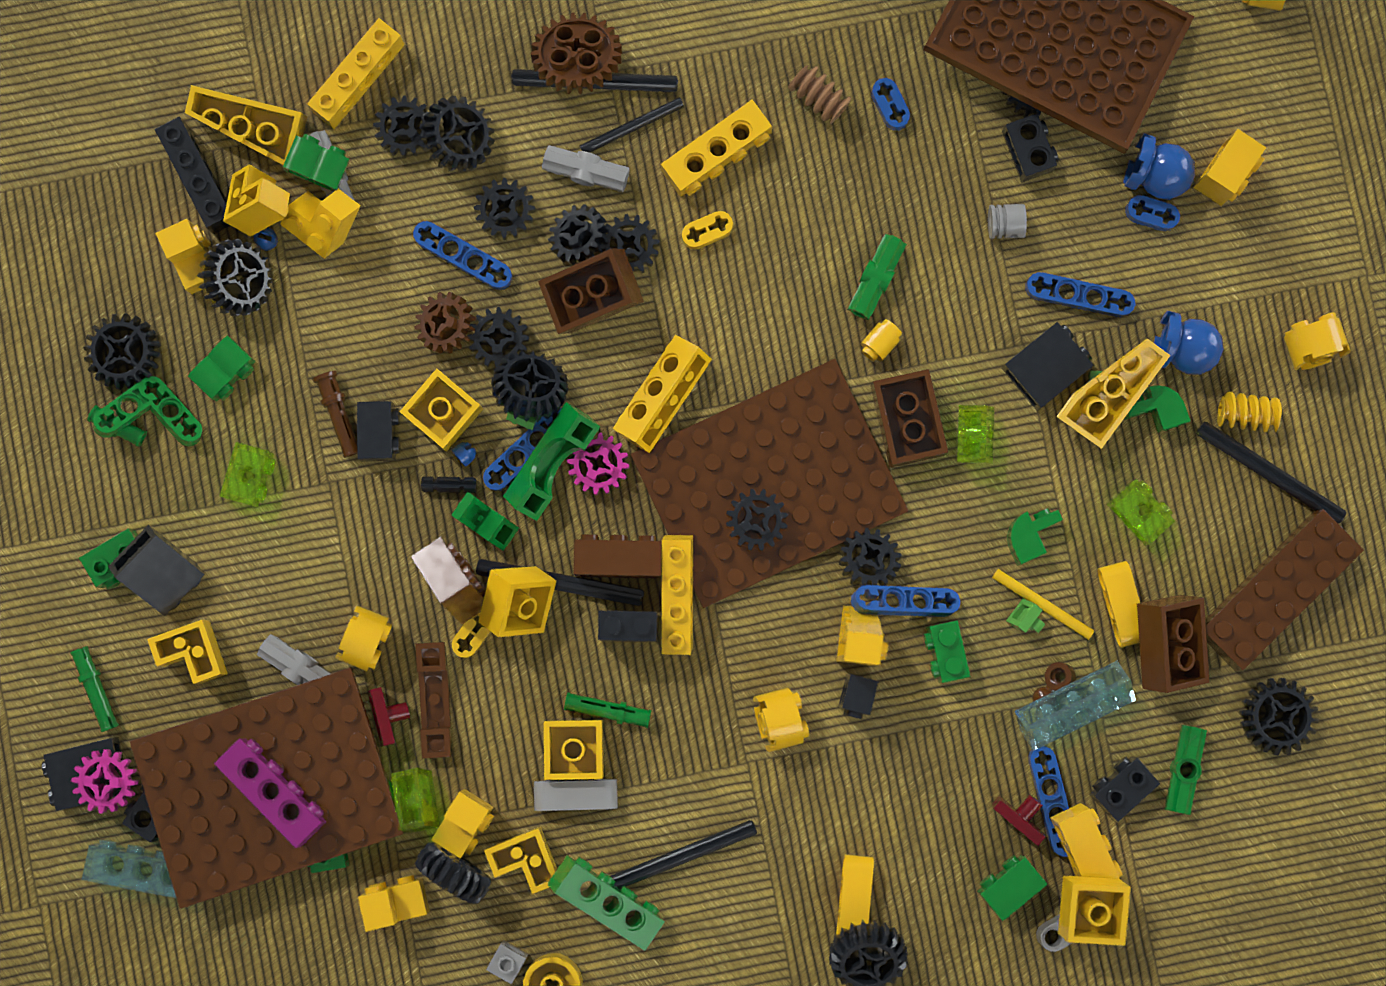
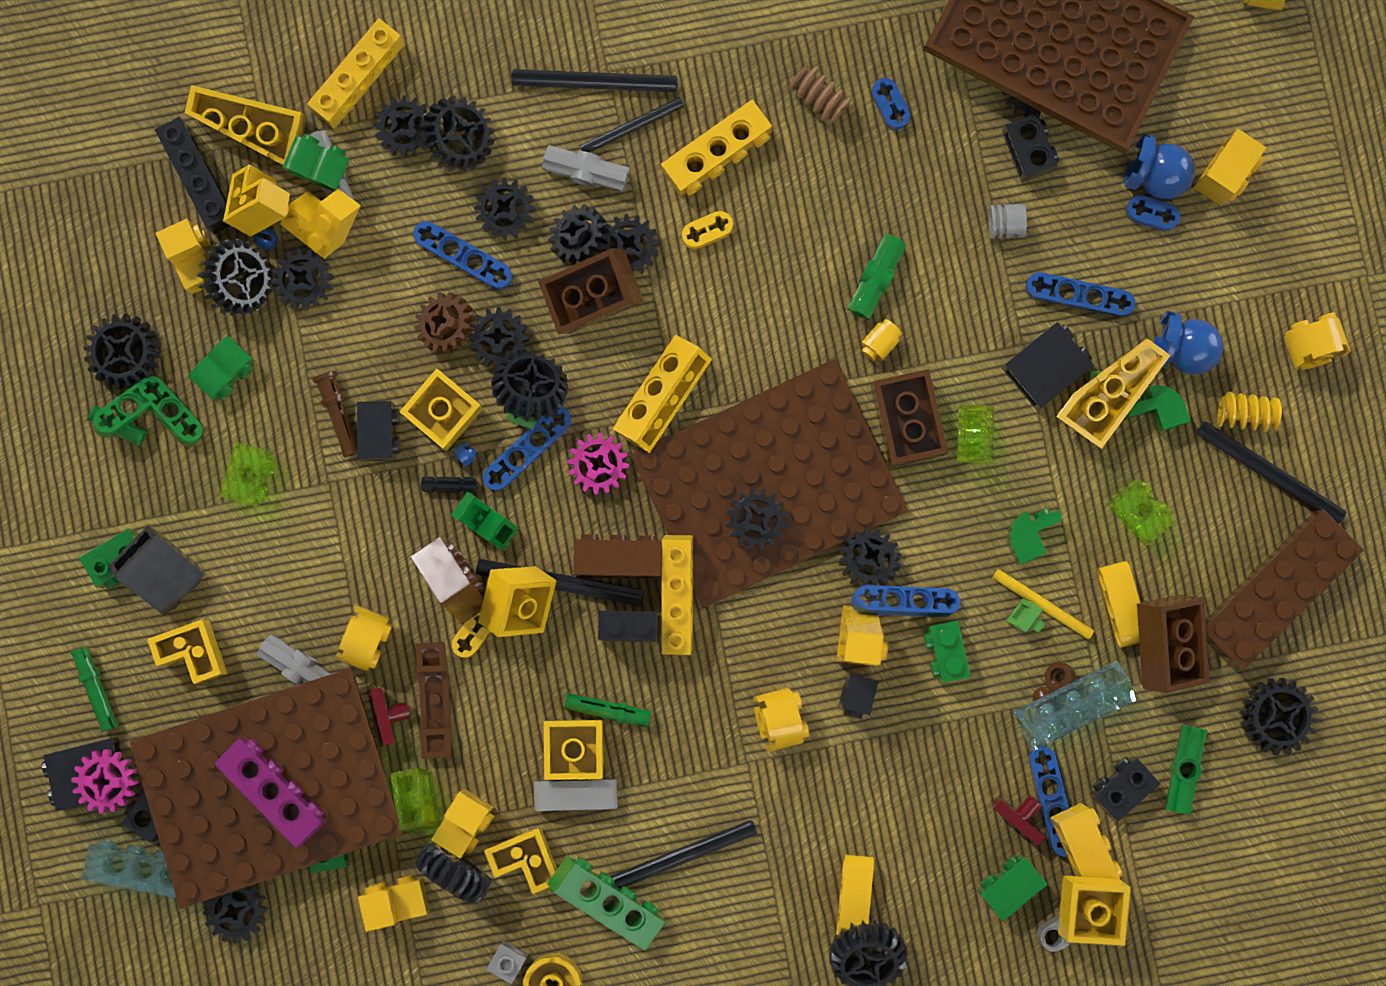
green arch [503,402,601,521] -> none
reddish brown gear [531,13,622,94] -> none
none -> black gear [203,886,268,943]
none -> black gear [271,248,334,311]

